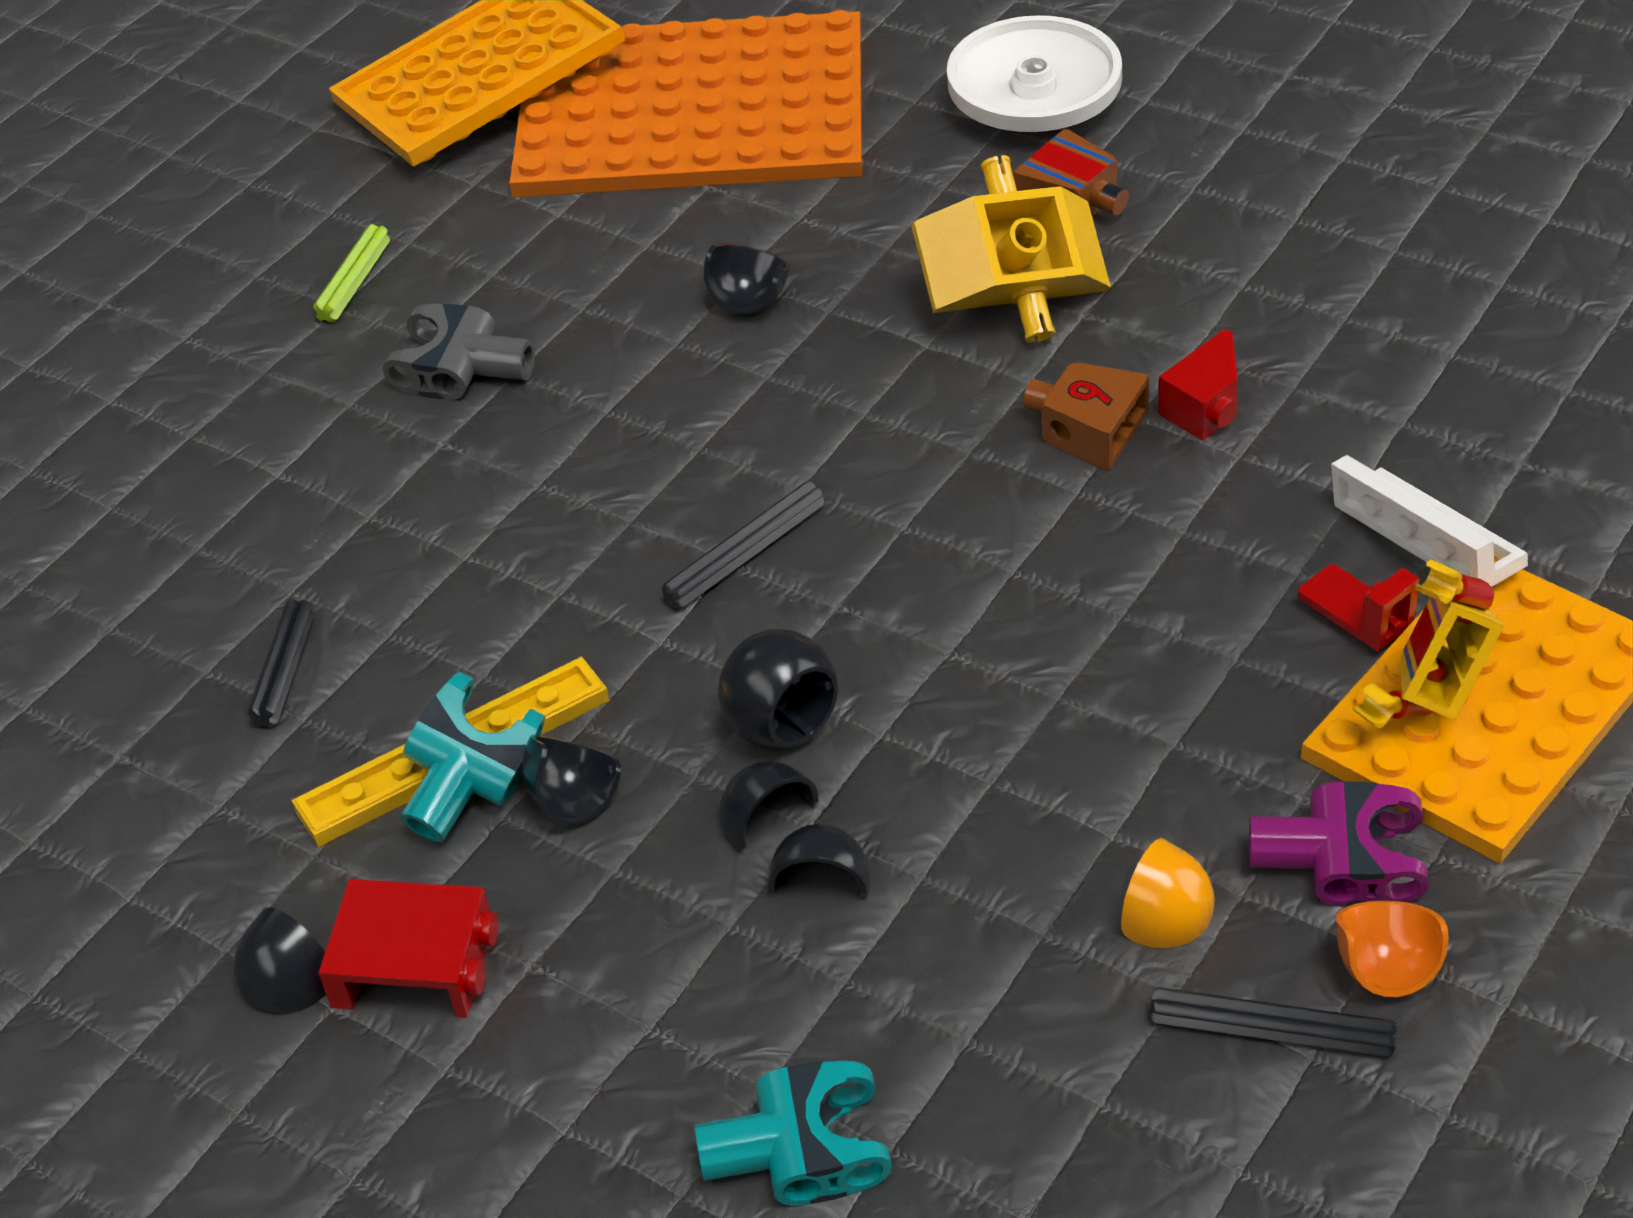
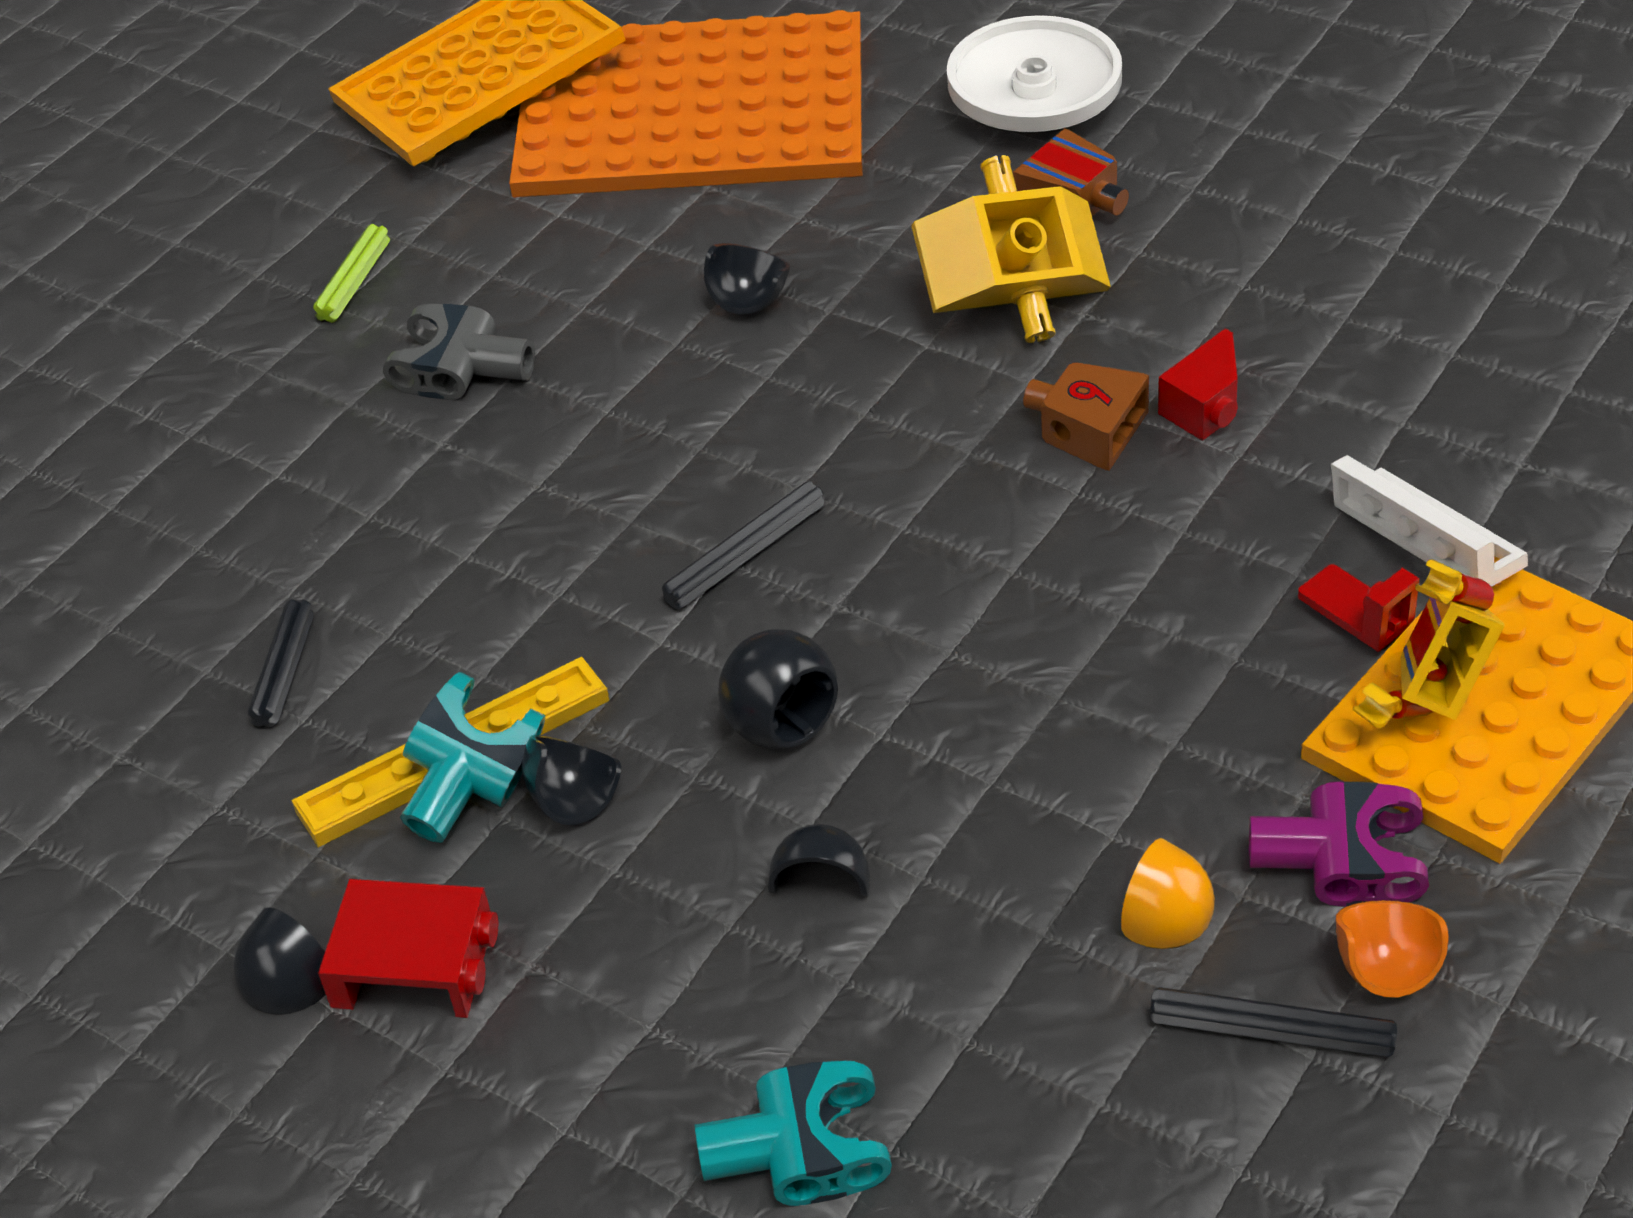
black helmet [720,761,819,852] -> none

